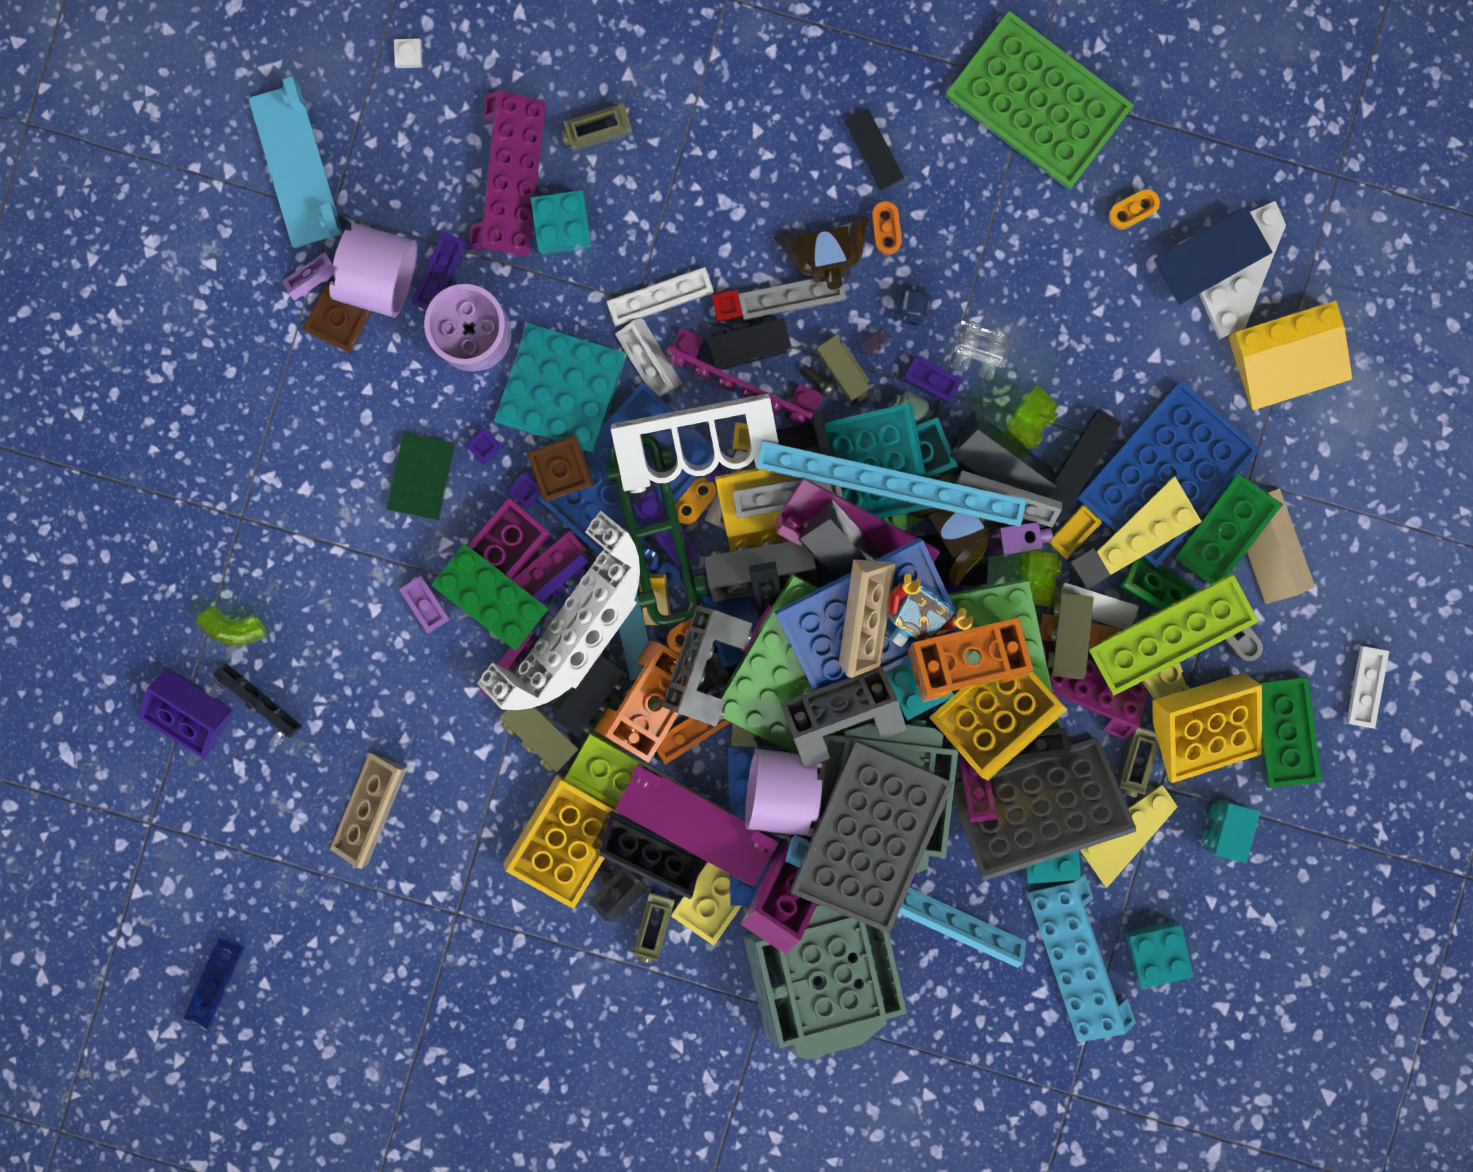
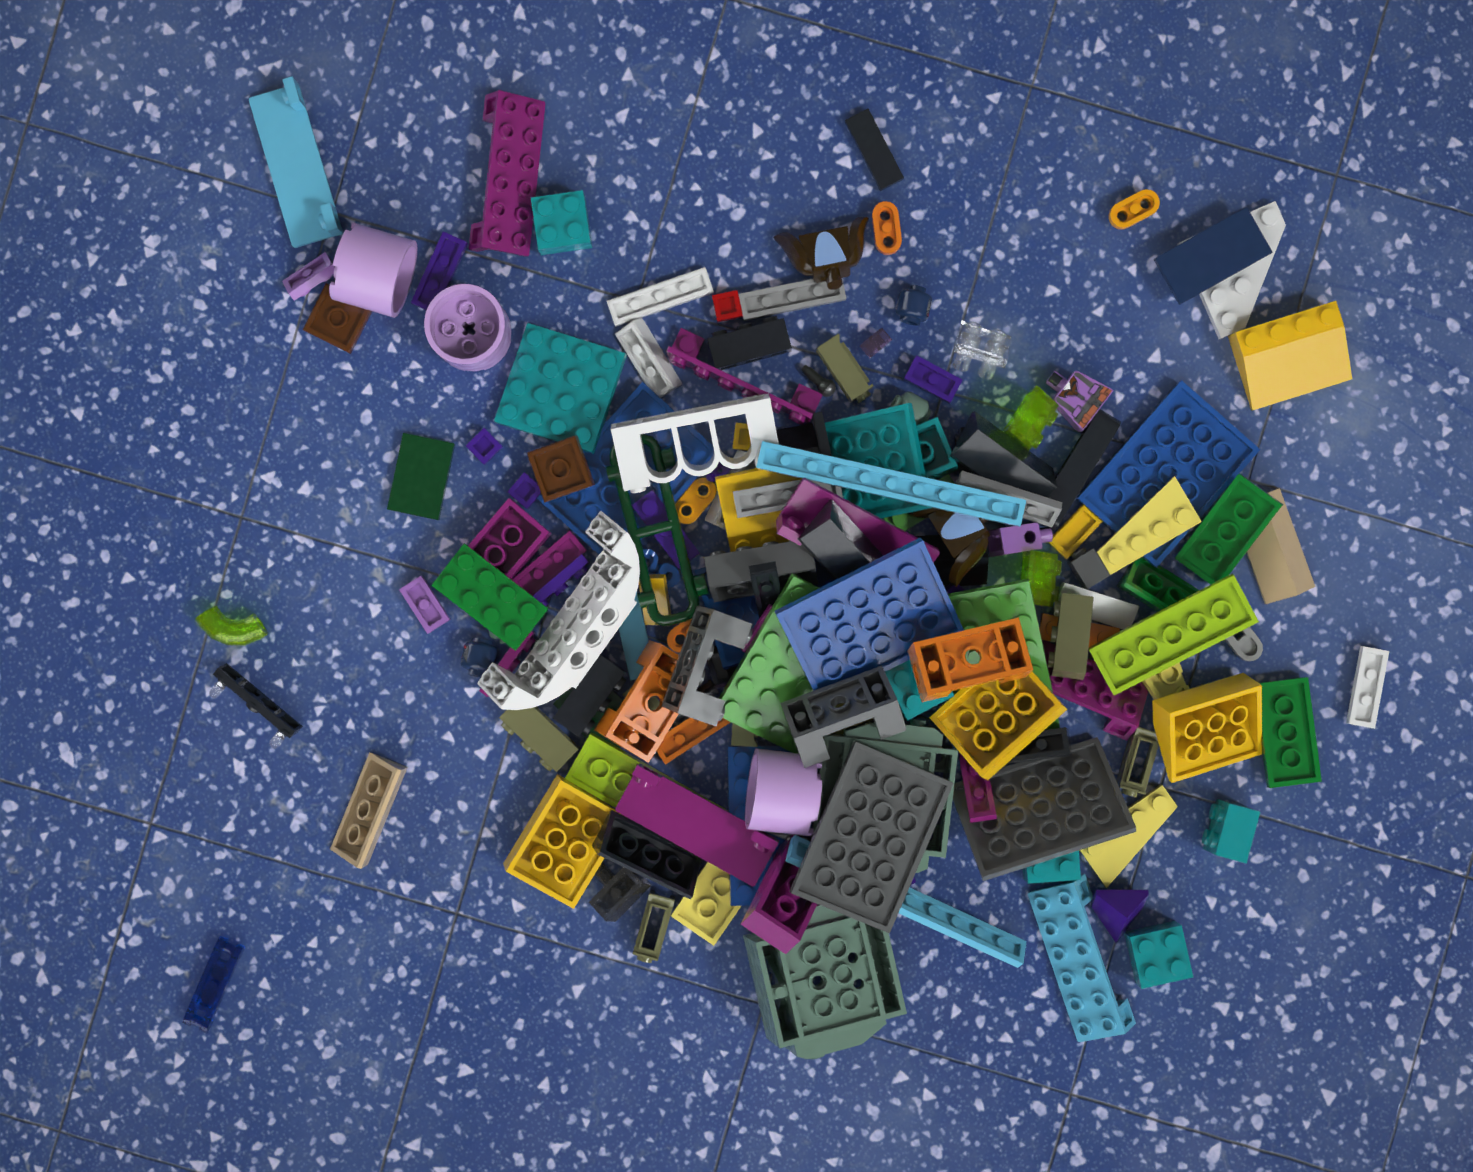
dark purple slope [139,668,233,759] -> none
white plate [394,39,423,68] -> none
olive window [561,102,633,152] -> none
tan slope [839,559,896,678] -> none
torso [888,574,973,647] -> none
bright green plate [945,11,1134,190] -> none
none -> dark blue head [461,638,498,678]
none -> torso [1046,371,1114,432]
none -> dark purple slope [1091,890,1149,943]

